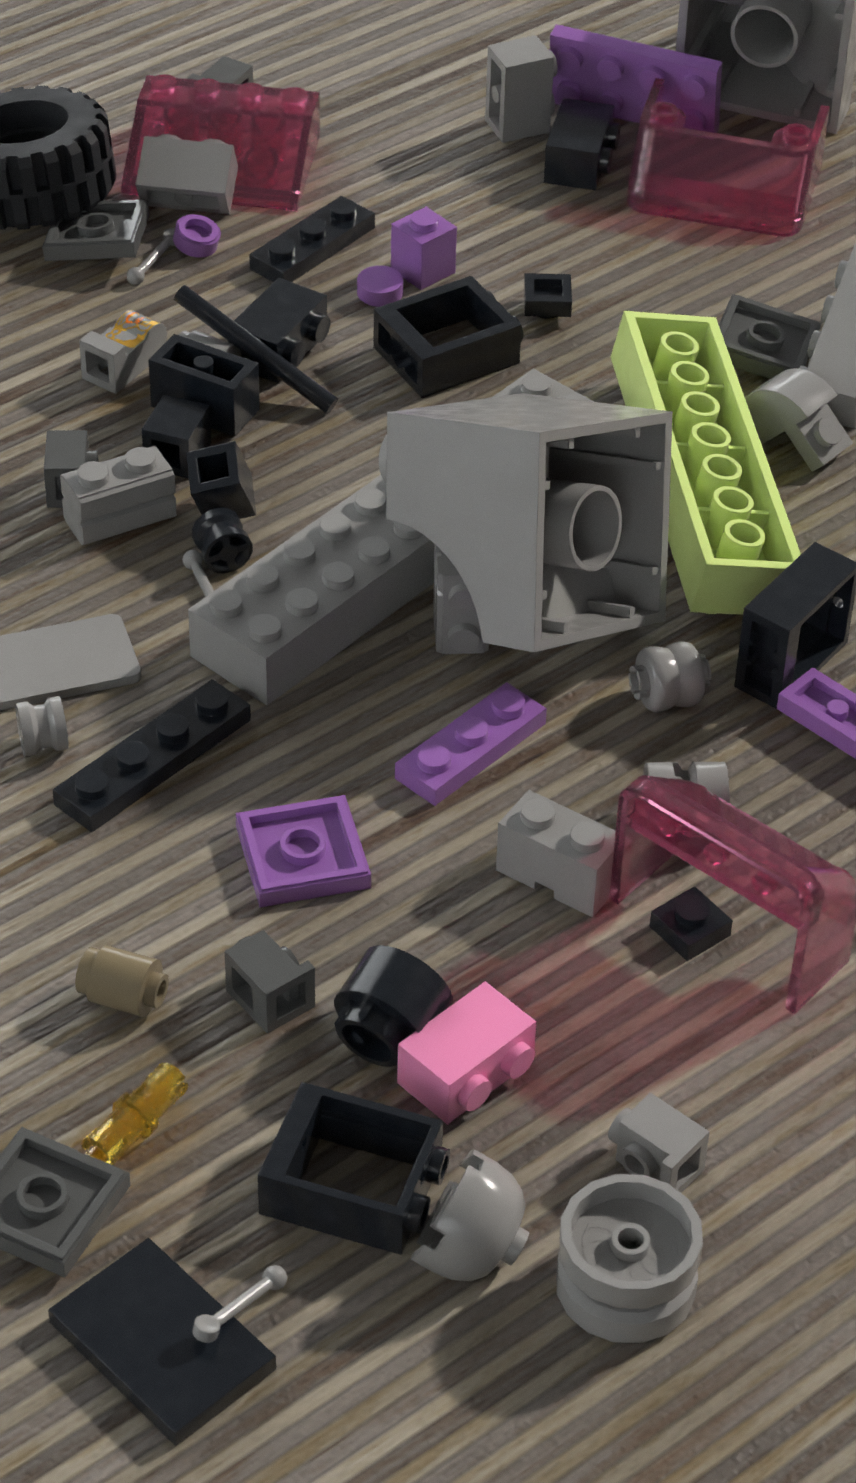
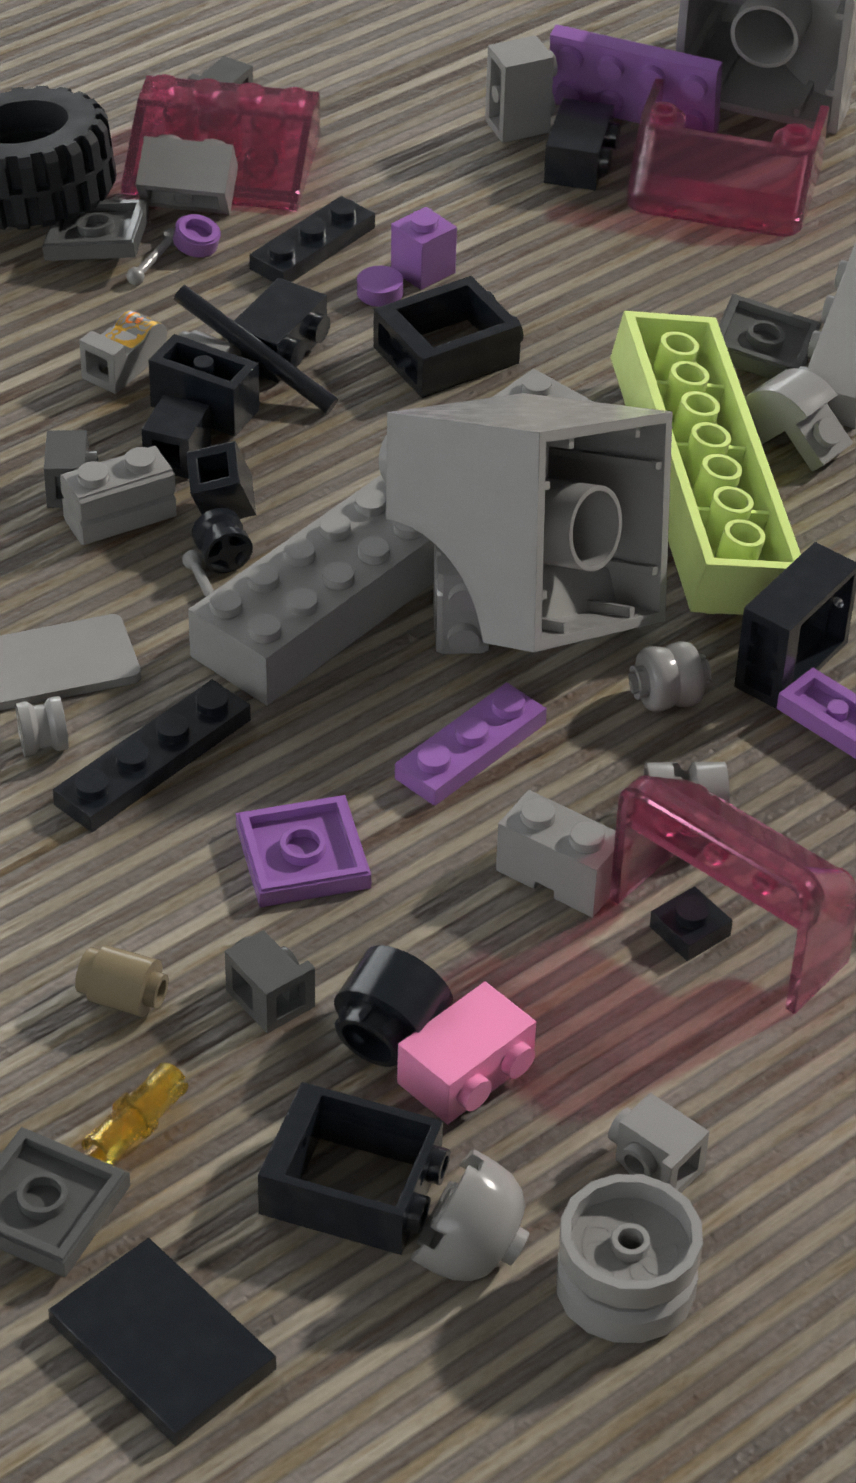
light grey hinge [192,1265,287,1343] -> none
black plate [524,273,572,319] -> none

